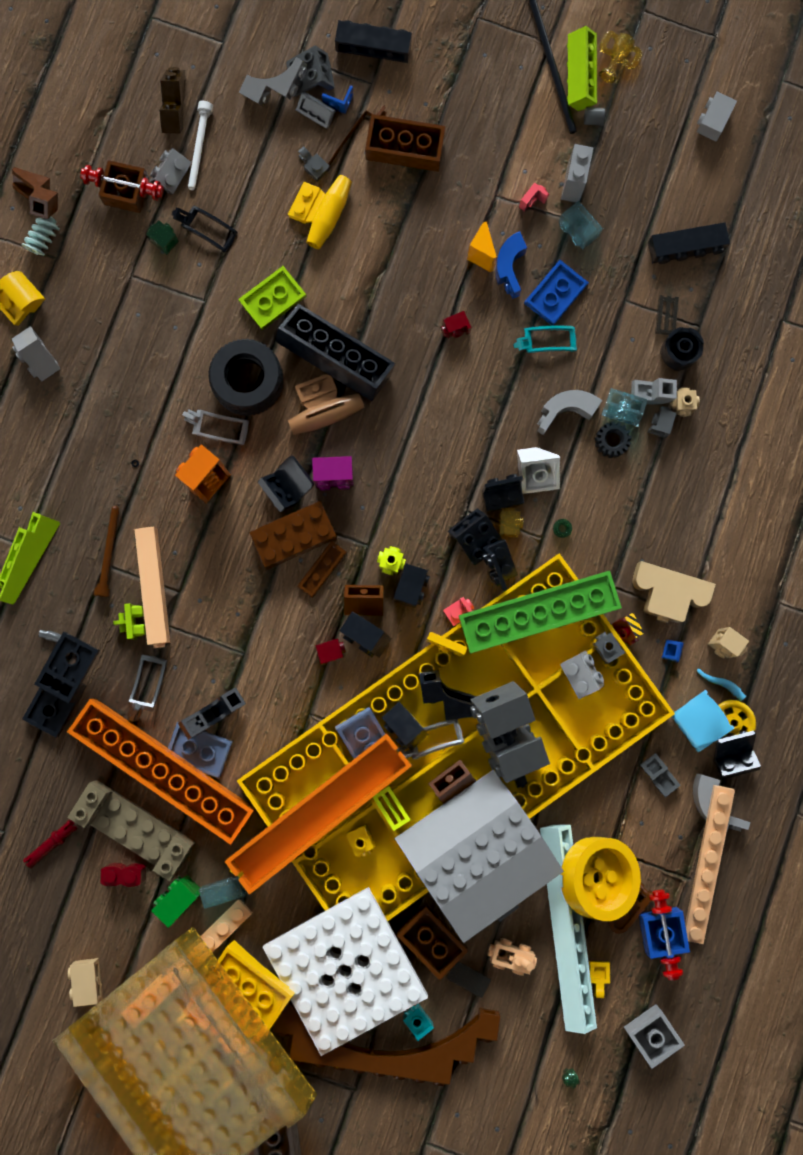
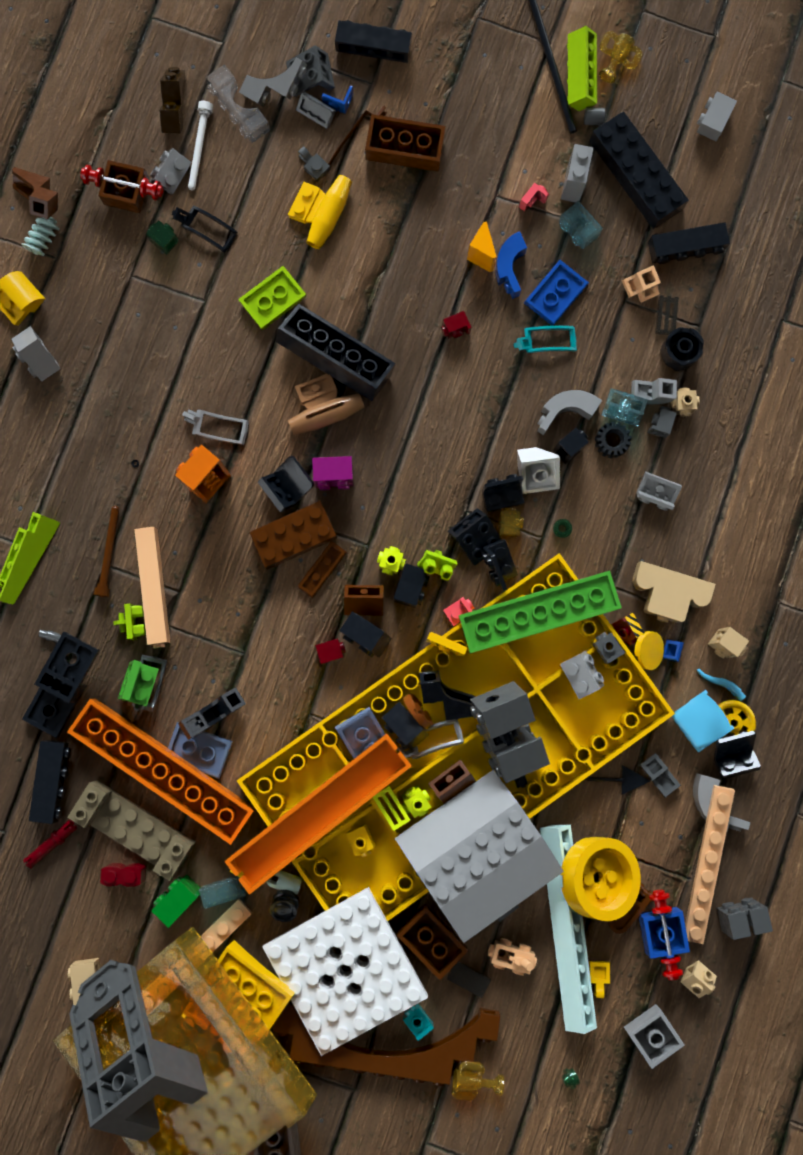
black tyre [208,339,284,416] -> none
none -> black brick [29,740,71,824]
none -> dark grey bracket [69,960,208,1142]
none -> bright green bracket [118,660,159,707]
none -> clear arch [207,64,270,143]
none -> light aqua piece [266,870,302,894]
none -> black wheel [269,890,300,922]
none -> neon yellow brick [401,785,431,818]
none -> dark orange tile [403,693,433,729]
none -> lime hips [417,550,457,581]
none -> clear yellow piece [451,1061,504,1101]
none -> black brick [553,428,589,464]
none -> black piece [585,765,650,795]
none -> black brick [589,111,689,230]
none -> light nougat brick [622,265,661,303]
none -> yellow tile [634,631,664,670]
none -> light grey bracket [636,471,682,511]
none -> tan brick [681,960,717,998]
none -> dark grey piece [717,898,773,940]

